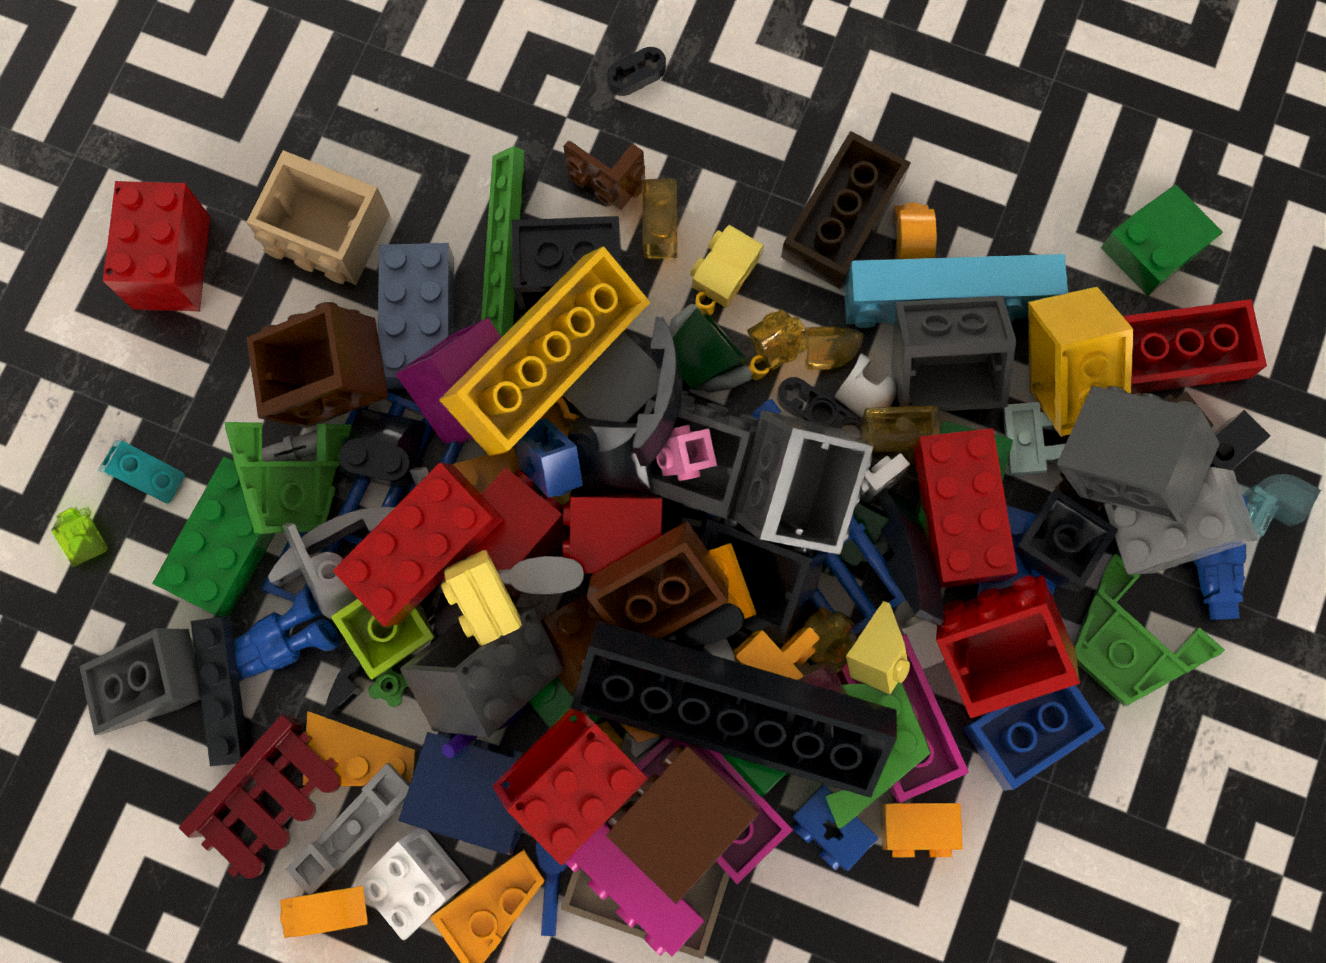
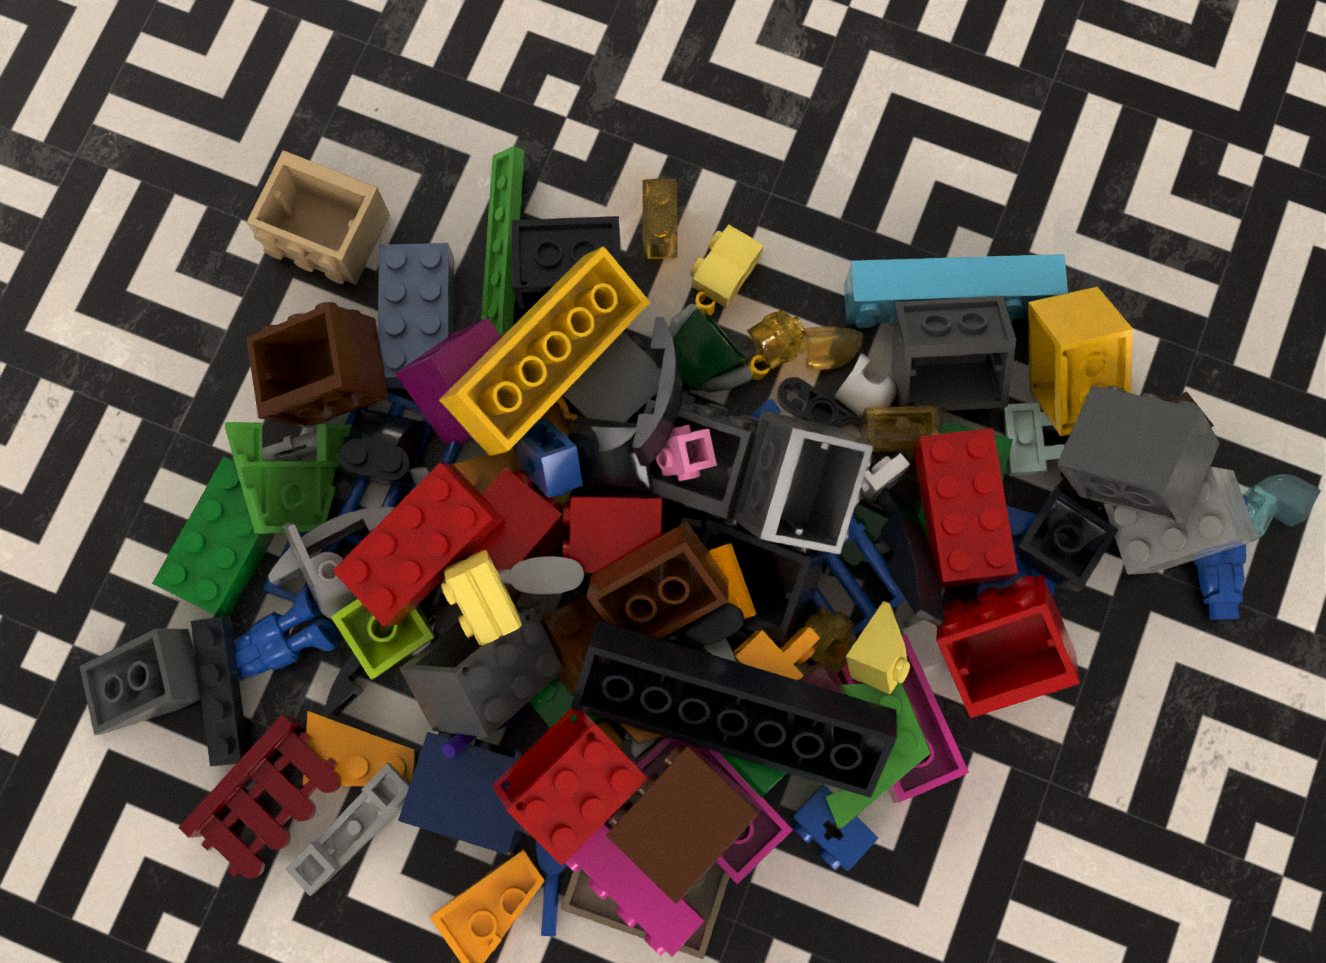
clear neon green bracket [51,506,108,567] -> none
teal bracket [98,440,185,504] -> none
red container [103,181,210,312] -> none
light orange brick [280,886,368,938] -> none
white bracket [358,828,470,940] -> none
bright green plate [368,668,409,707] -> none
reddish brown bracket [563,141,646,210] -> none
black beam [607,46,666,96] -> none
dark brown brick [781,131,911,290] -> none
light orange brick [881,803,963,857] -> none
light orange brick [893,202,937,259] -> none
blue brick [962,685,1106,791] -> none
bright green wing [1073,554,1225,706] -> none
green slope [1101,184,1223,296] -> none
red brick [1123,299,1267,394] -> none
black torso [1205,410,1271,478] -> none

